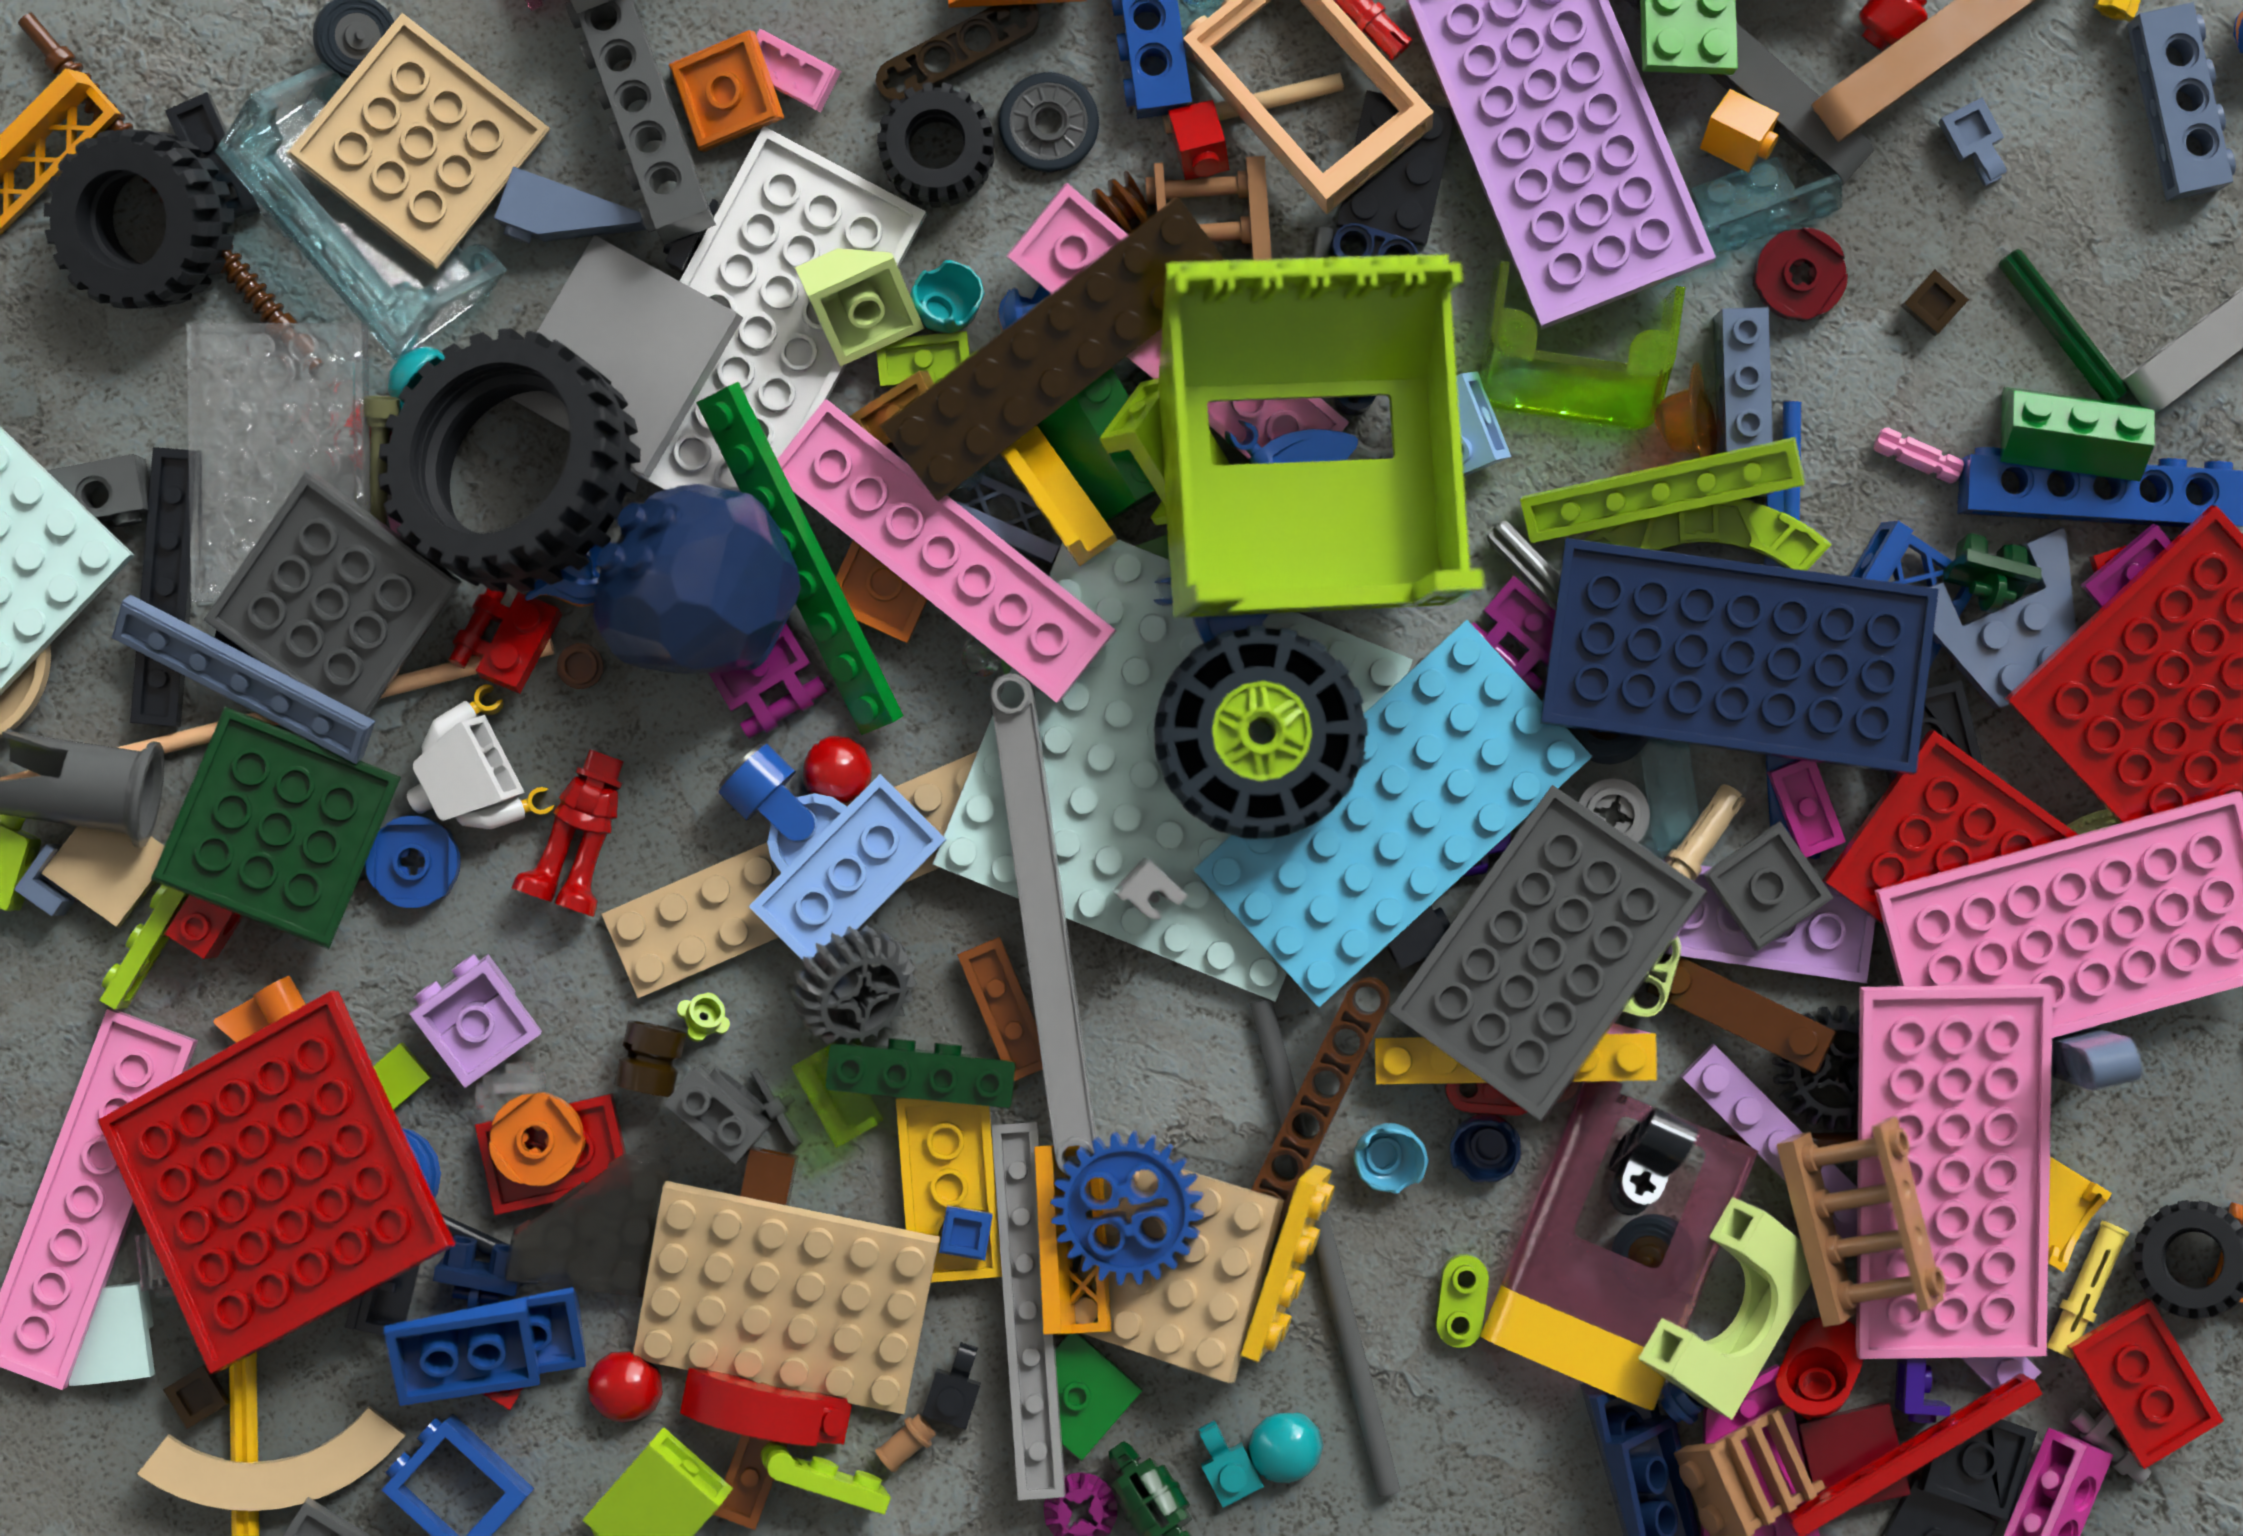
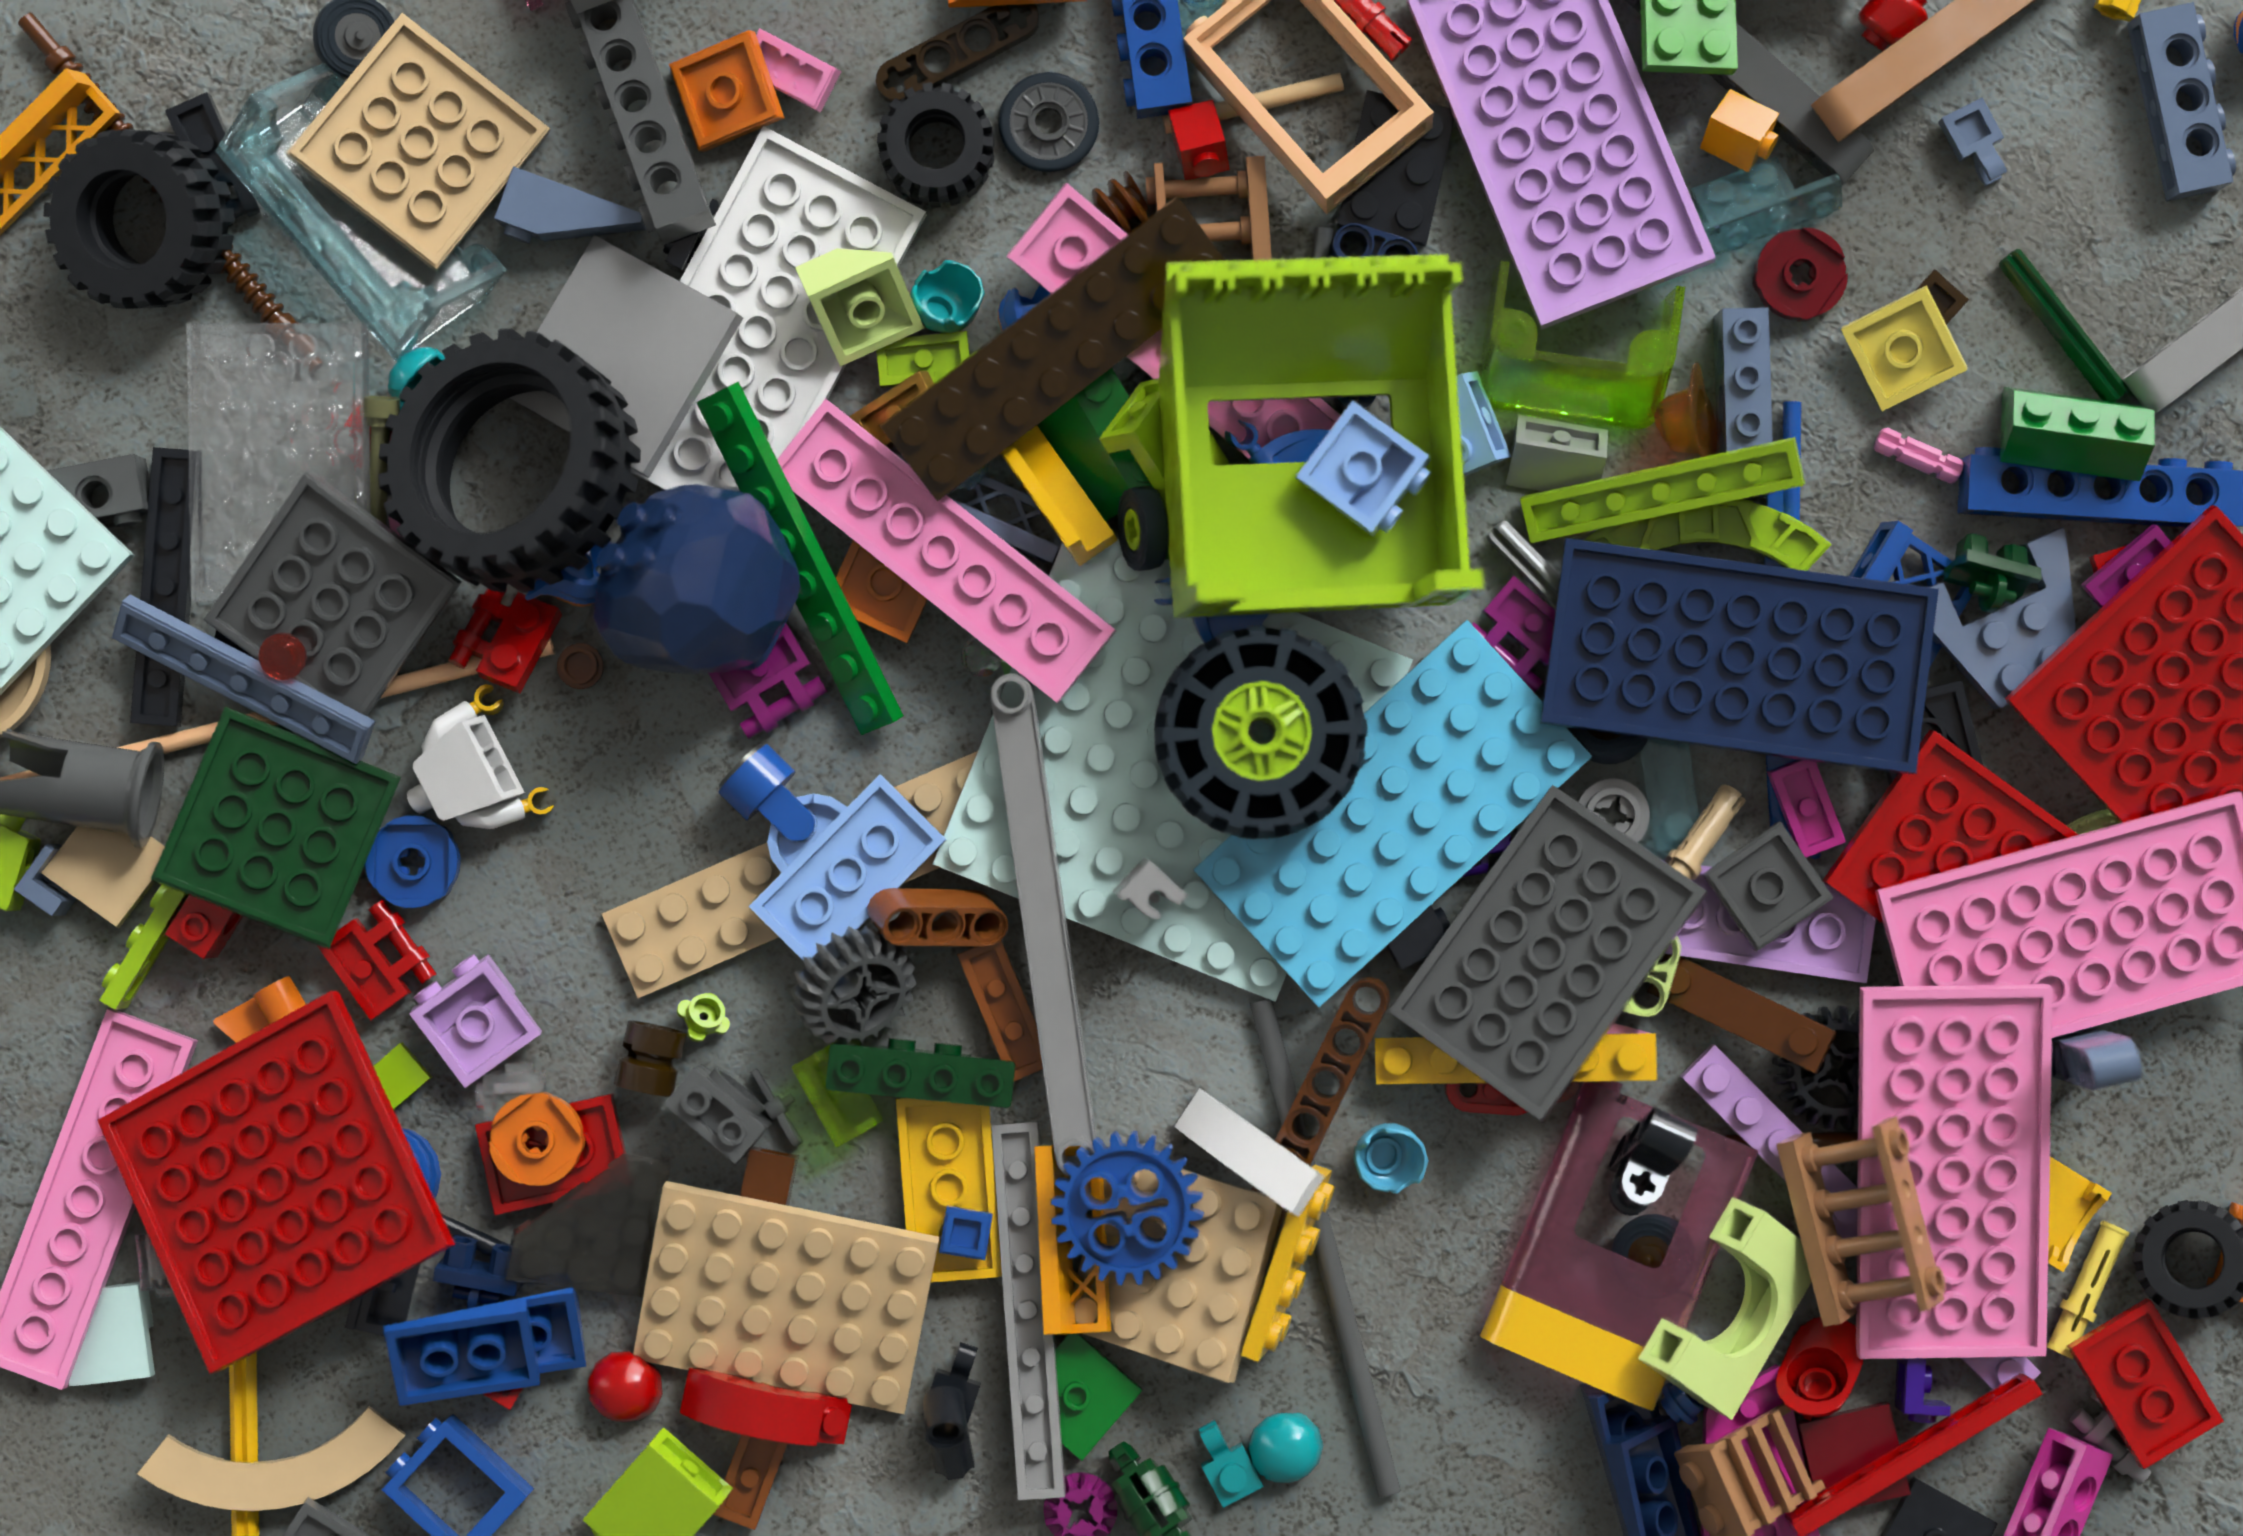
dark brown plate [163,1364,230,1429] -> none
red piece [511,749,624,917] -> none
lime plate [760,1442,891,1515] -> none
red hair [802,736,872,807] -> none
medium nougat pin [875,1414,936,1473] -> none
lime plate [1435,1254,1489,1348] -> none
dark blue hair [1450,1114,1522,1183] -> none
black plate [1918,1419,2037,1521] -> none
none -> clear red plate [259,633,307,680]
none -> red plate [317,899,437,1021]
none -> dark orange beam [867,888,1008,947]
none -> black piece [923,1386,975,1480]
none -> black bush [1117,486,1169,571]
none -> white slope [1174,1088,1324,1217]
none -> light blue plate [1296,401,1432,537]
none -> light grey panel [1506,414,1608,492]
none -> light yellow plate [1841,285,1968,411]

